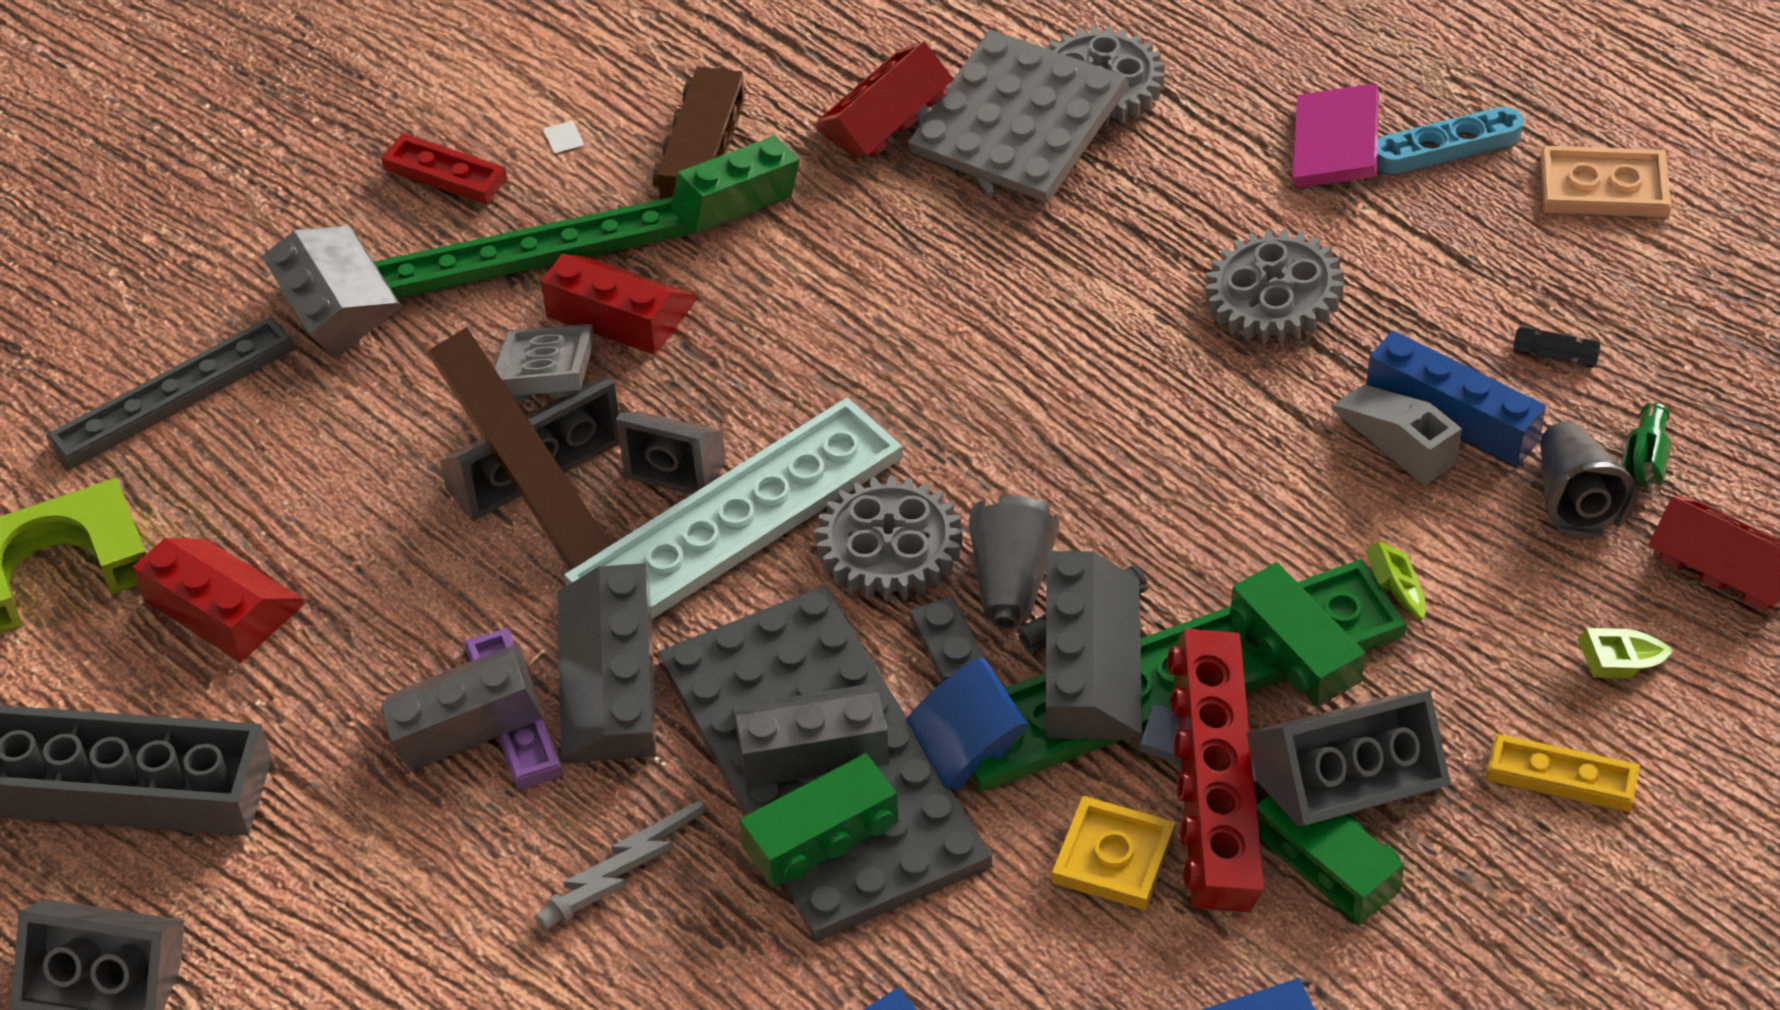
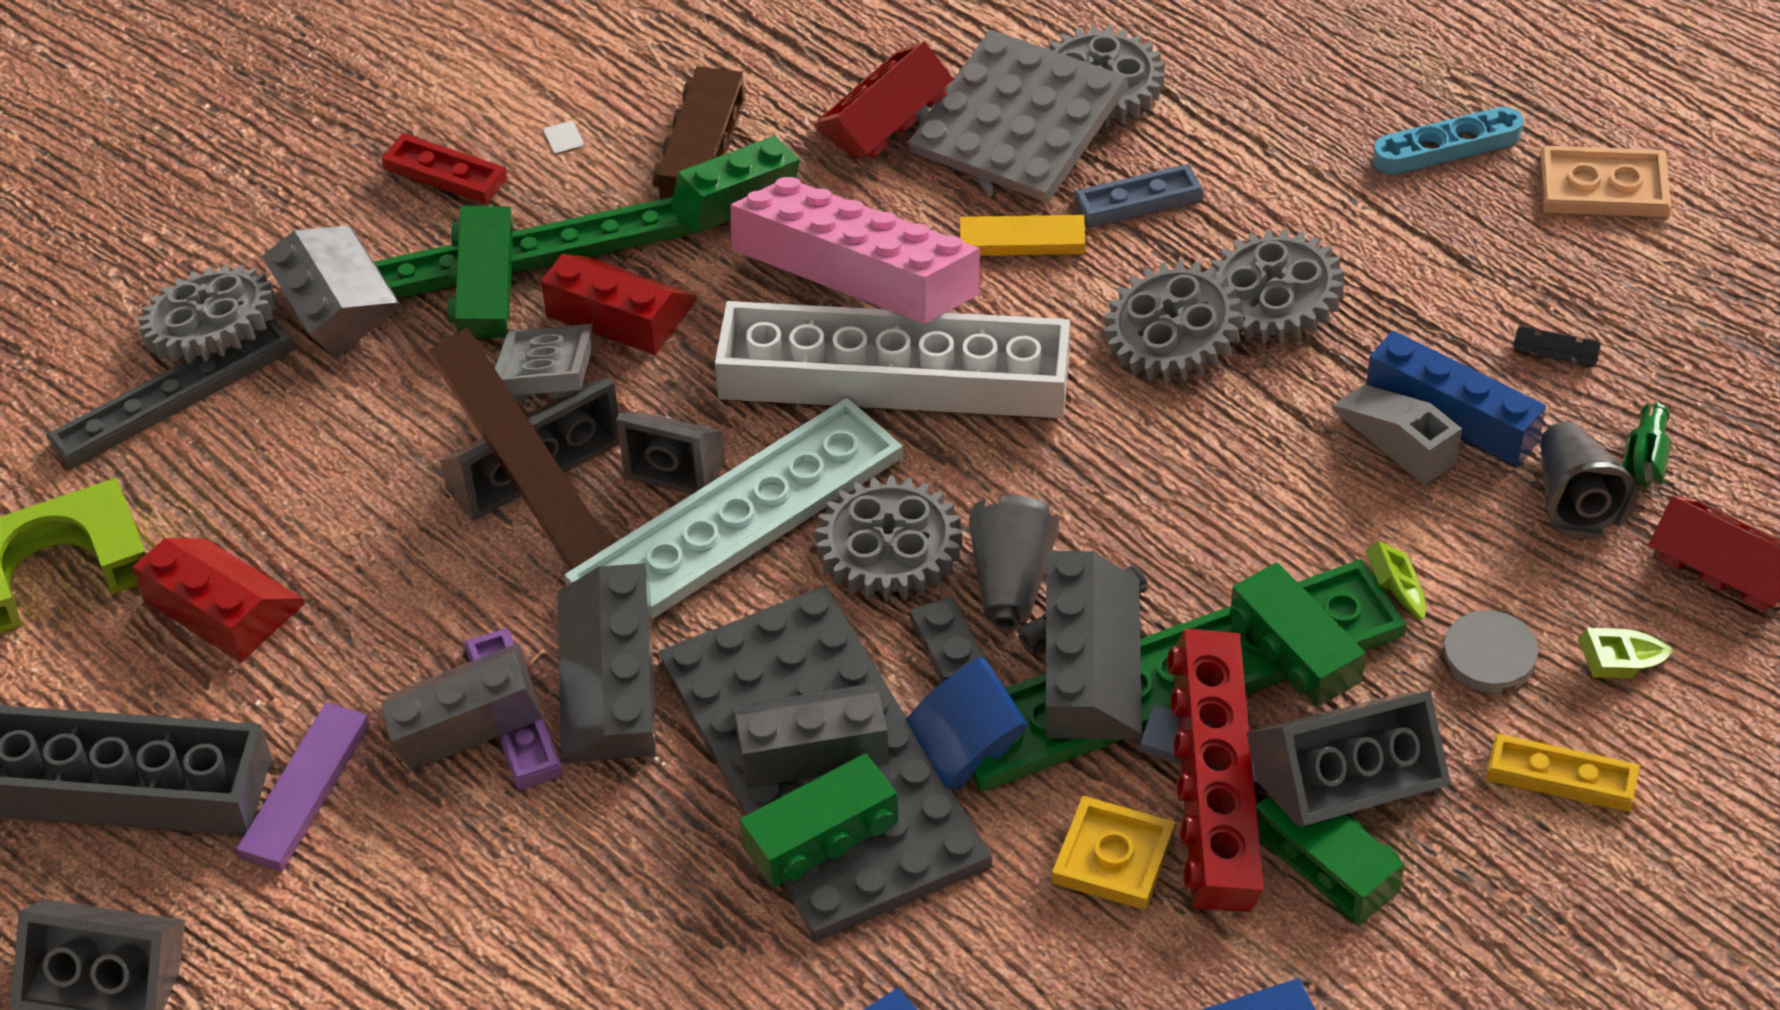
light grey piece [534,801,706,931] -> none
dark pink tile [1293,83,1379,188] -> none
none -> light grey gear [138,265,277,363]
none -> medium lavender tile [236,702,370,872]
none -> green brick [448,206,513,338]
none -> white brick [715,301,1070,418]
none -> bright pink brick [730,177,980,324]
none -> yellow tile [960,215,1085,256]
none -> sand blue tile [1073,164,1204,228]
none -> light grey gear [1104,260,1244,383]
none -> light grey tile [1442,610,1539,694]

